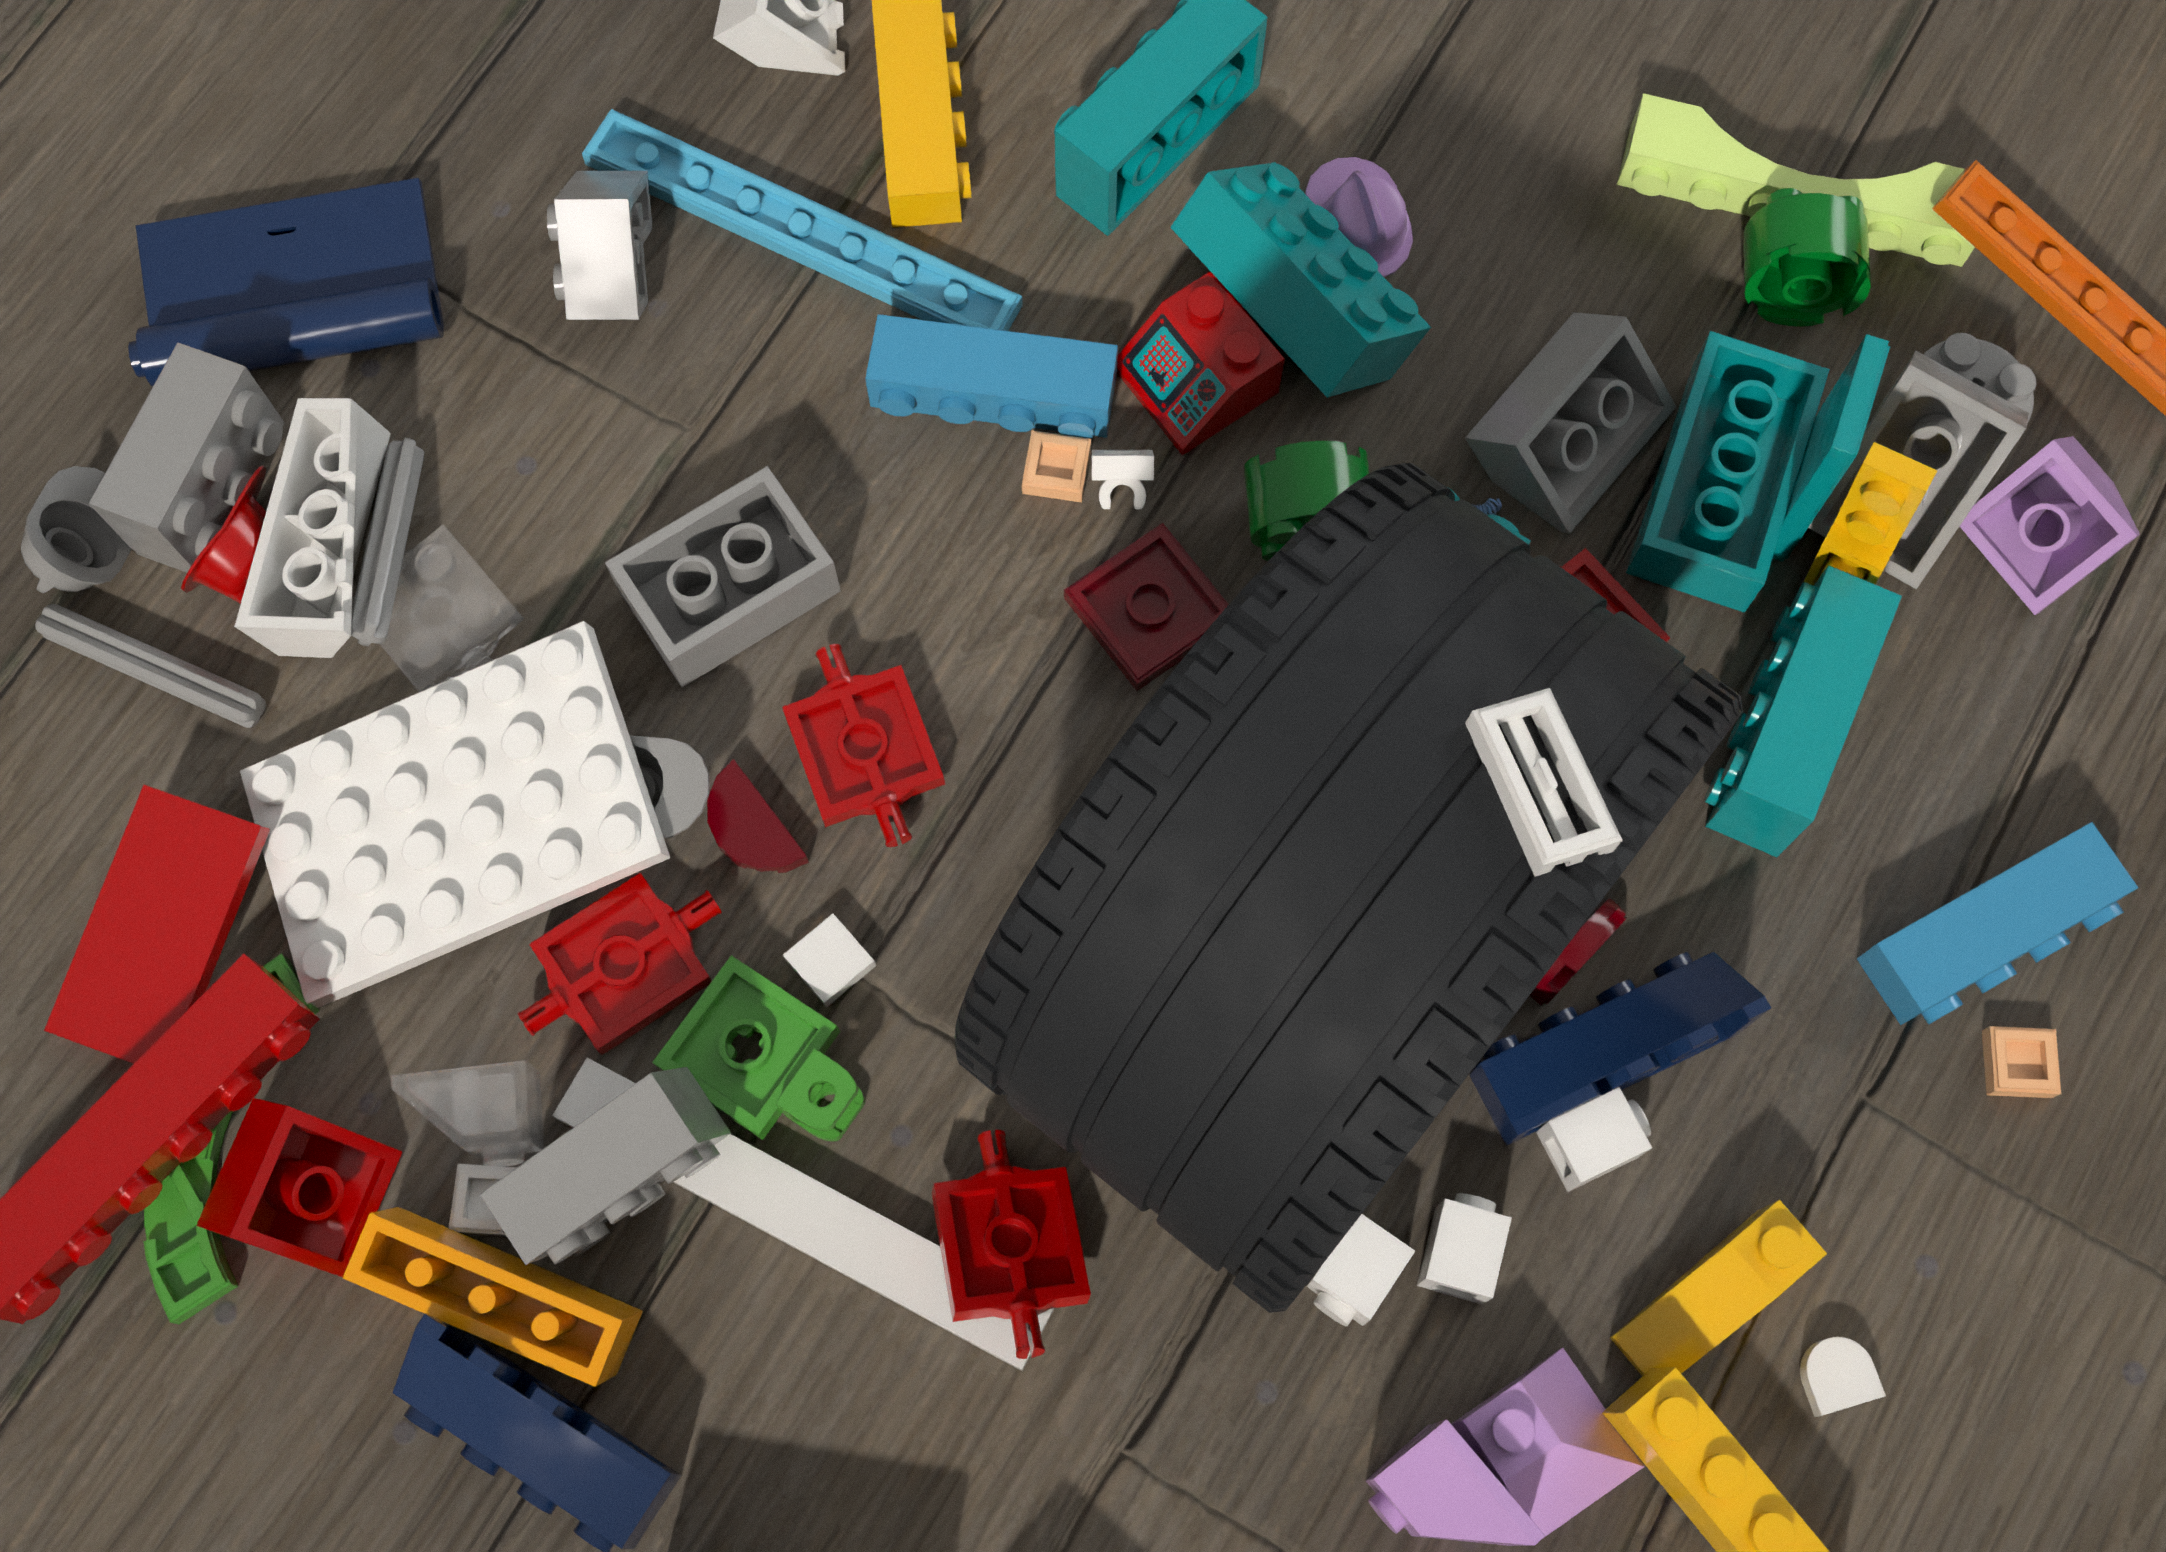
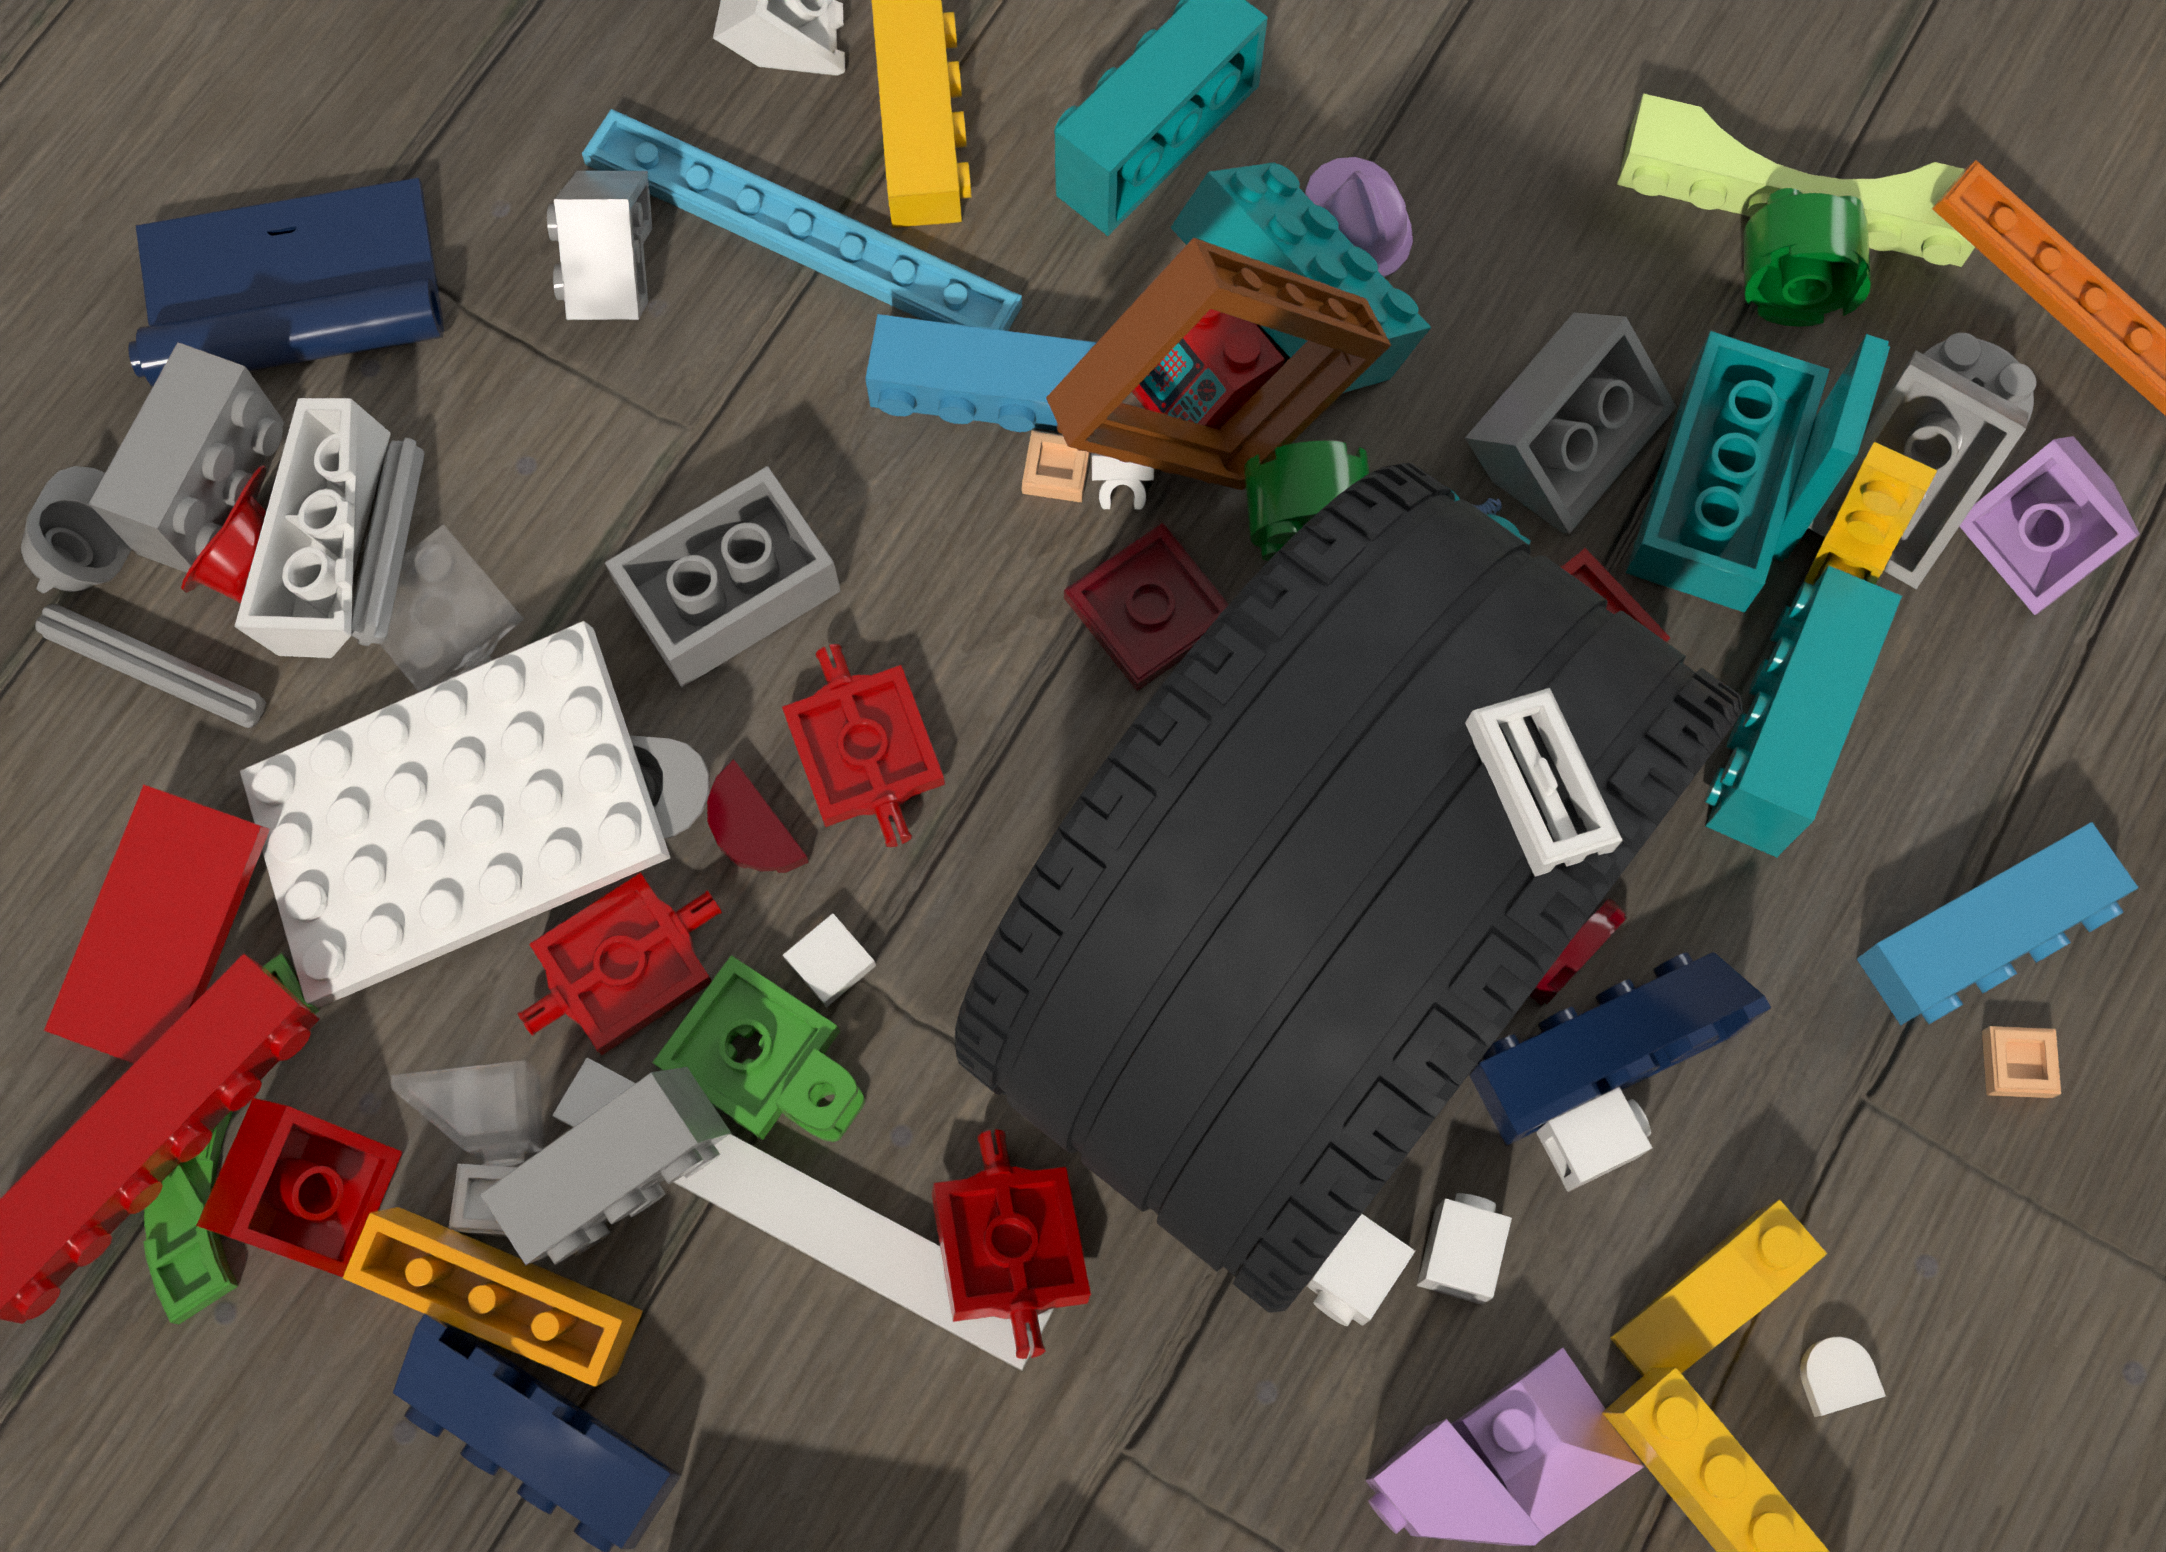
none -> dark orange window [1046,238,1391,490]

